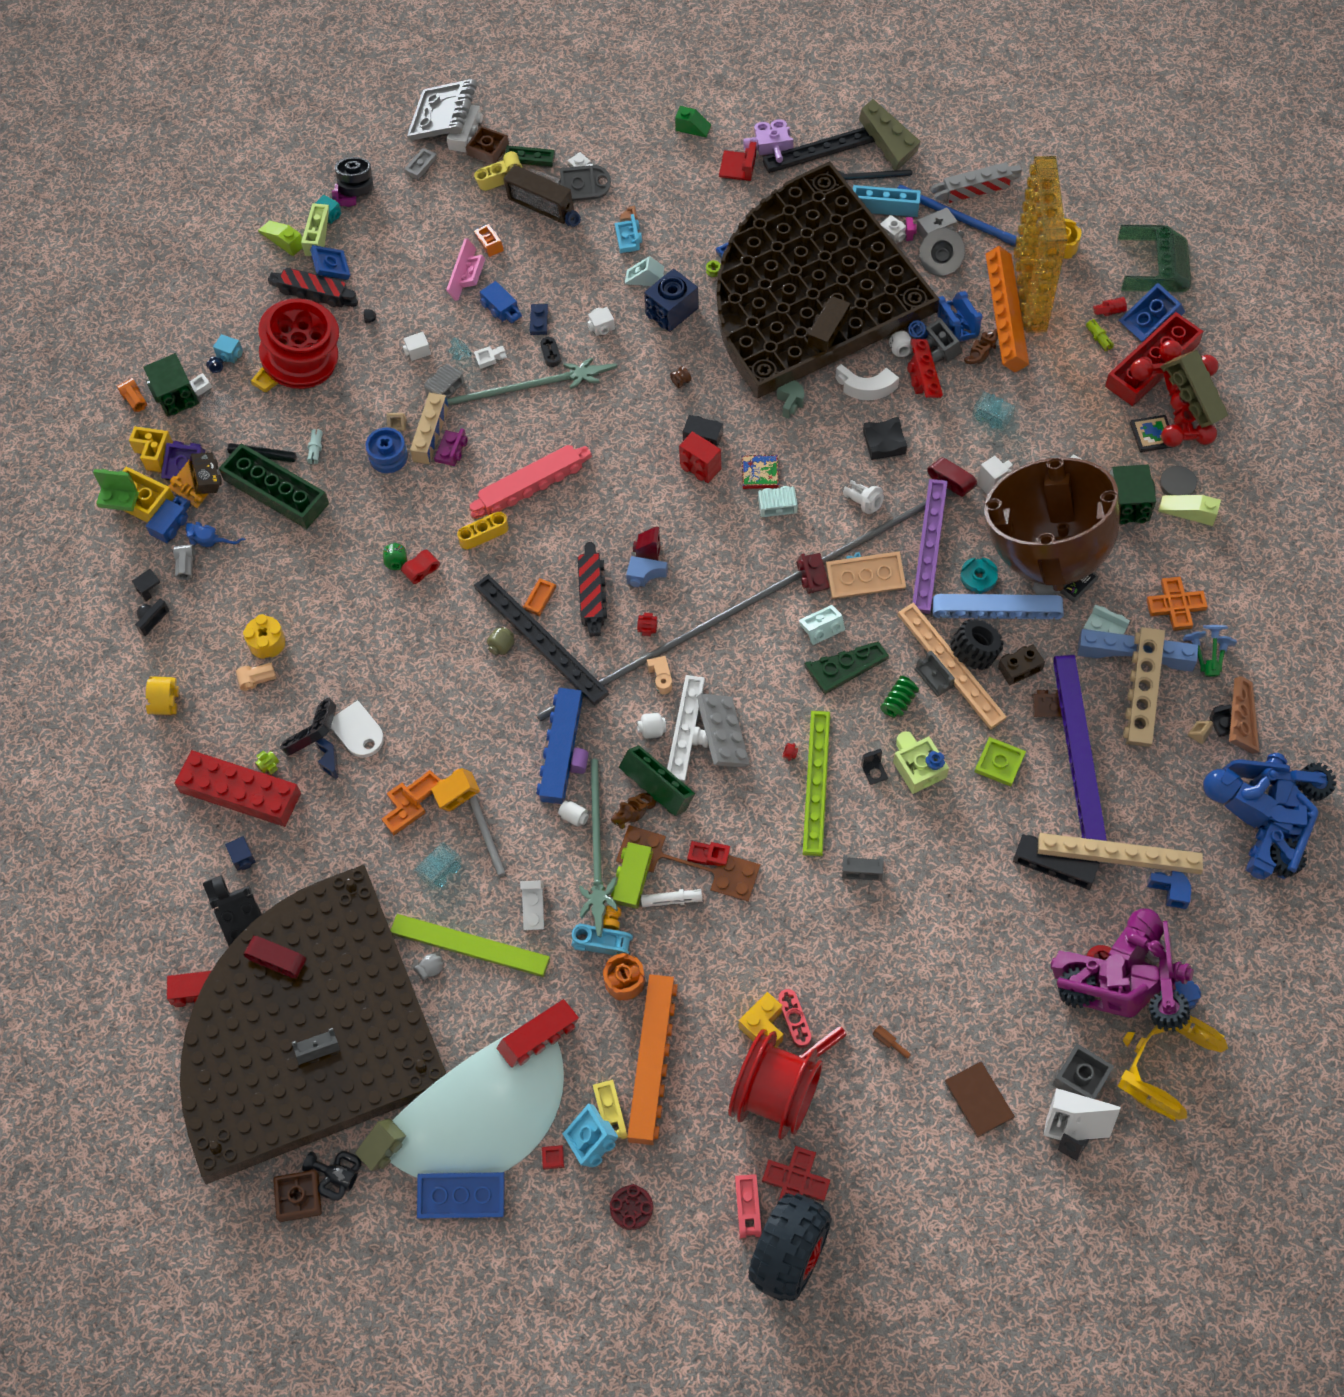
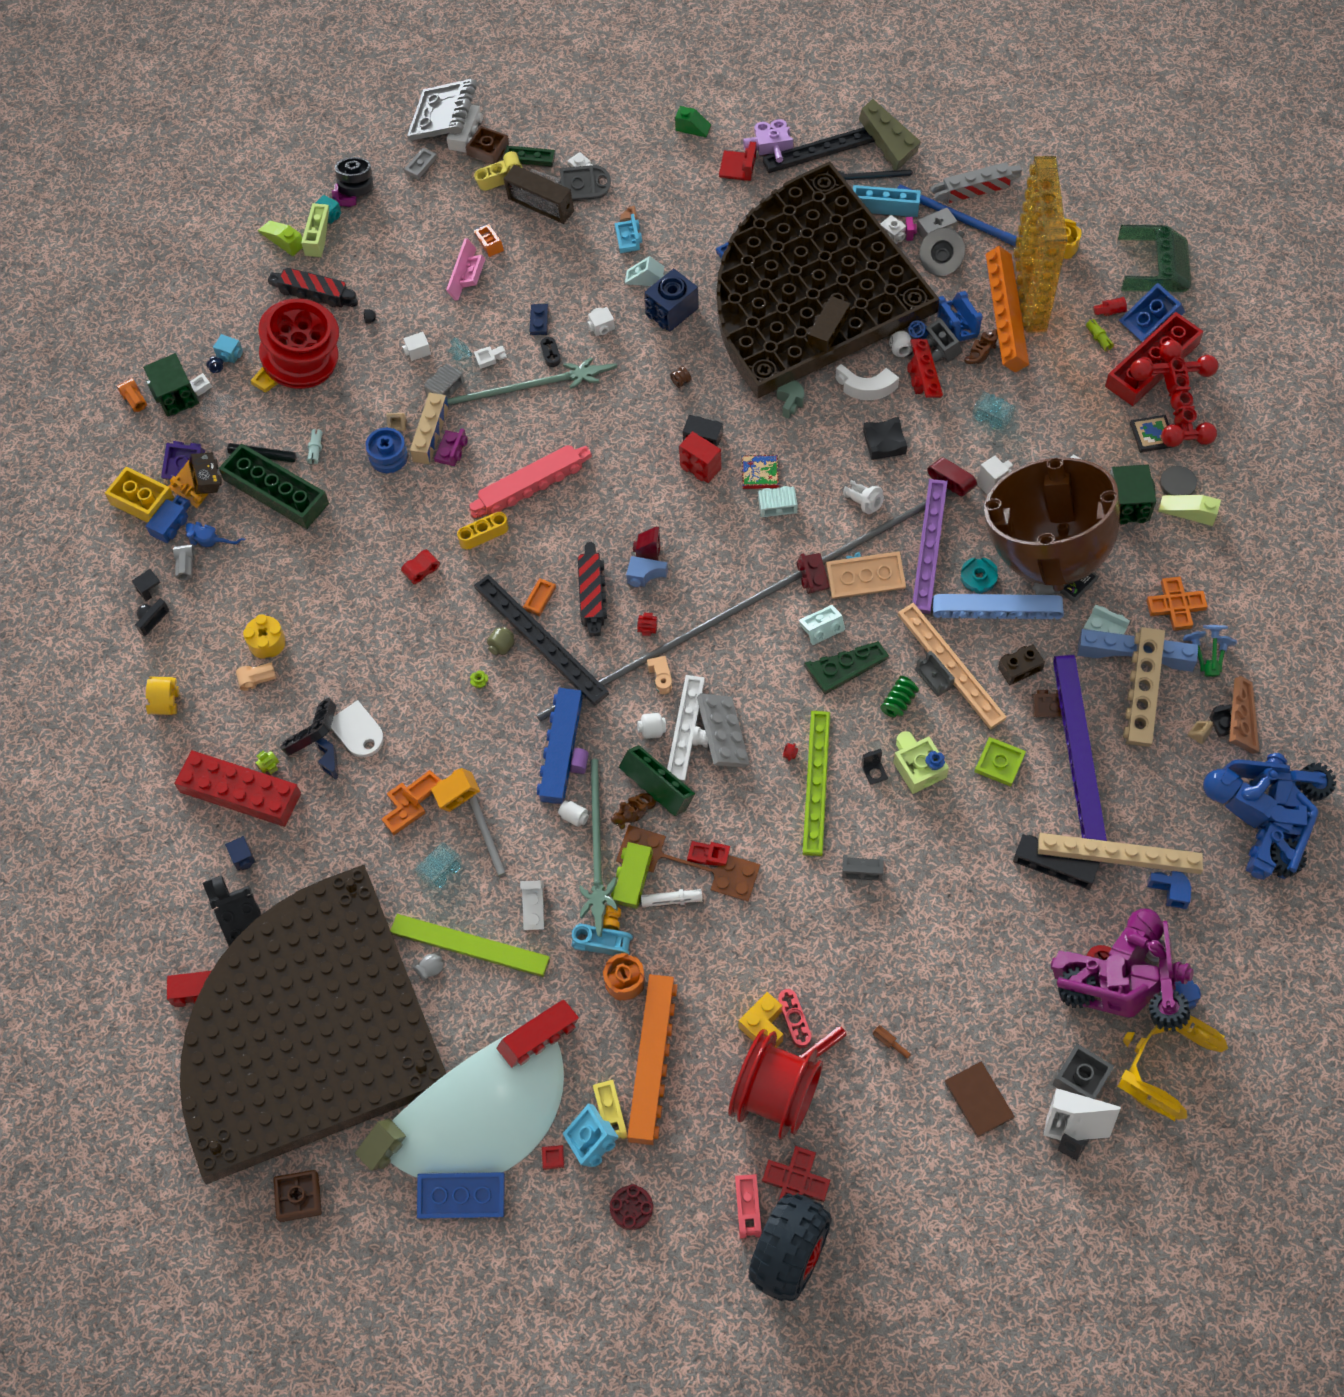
bright green bracket [93,469,139,511] -> none
yellow brick [129,426,173,472] -> none
dark red beam [243,936,307,979] -> none
dark grey hinge [292,1028,340,1065] -> none
black piece [302,1151,362,1201] -> none
blue plate [310,245,351,280] -> none
green head [383,543,407,570] -> none
blue brick [480,281,522,324] -> none
dark blue plate [565,210,581,227] -> none
lime bush [706,260,721,277] -> none
black tyre [950,618,1004,670] -> none
olive wedge [1160,350,1228,428] -> none
none -> lime plate [470,671,489,688]

